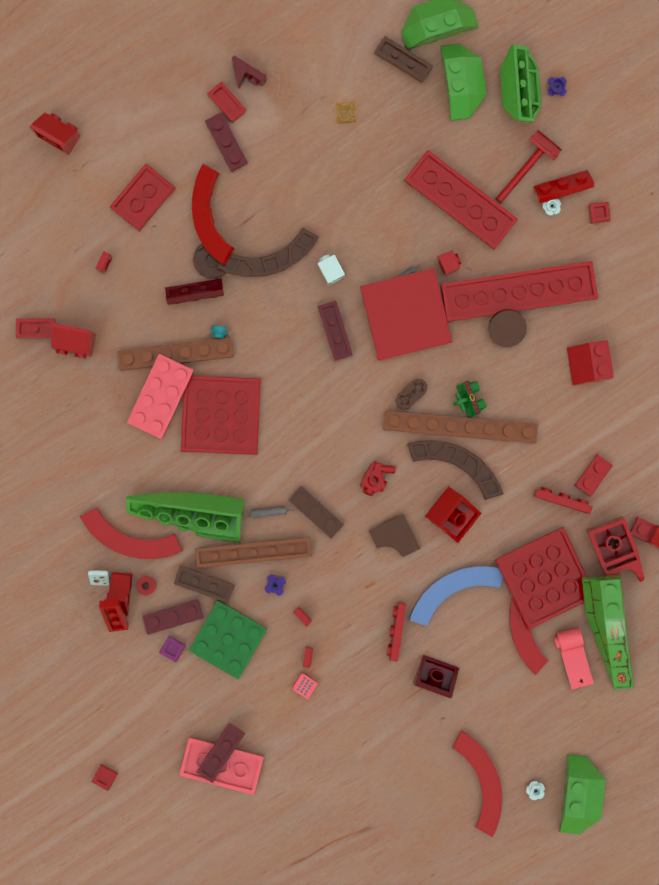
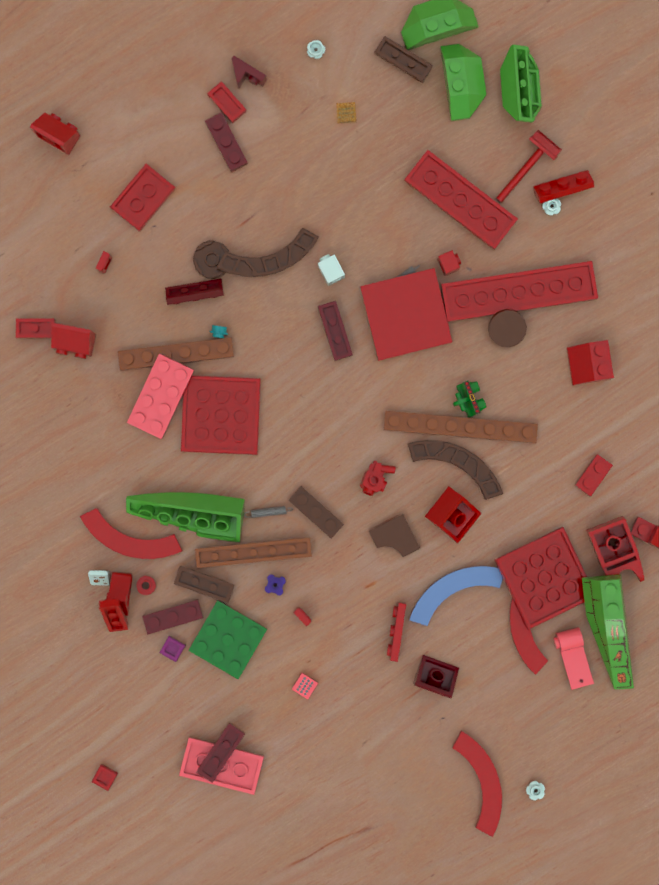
red tile [192,164,235,265] -> none
red tile [303,646,313,668] -> none
reddish brown beam [396,379,427,410] -> none
red plate [533,487,593,514] -> none
dark purple plate [548,77,567,96] -> none
bright green wedge [559,754,605,834] -> none
red tile [588,202,611,224] -> none
none -> light aqua plate [307,40,325,59]

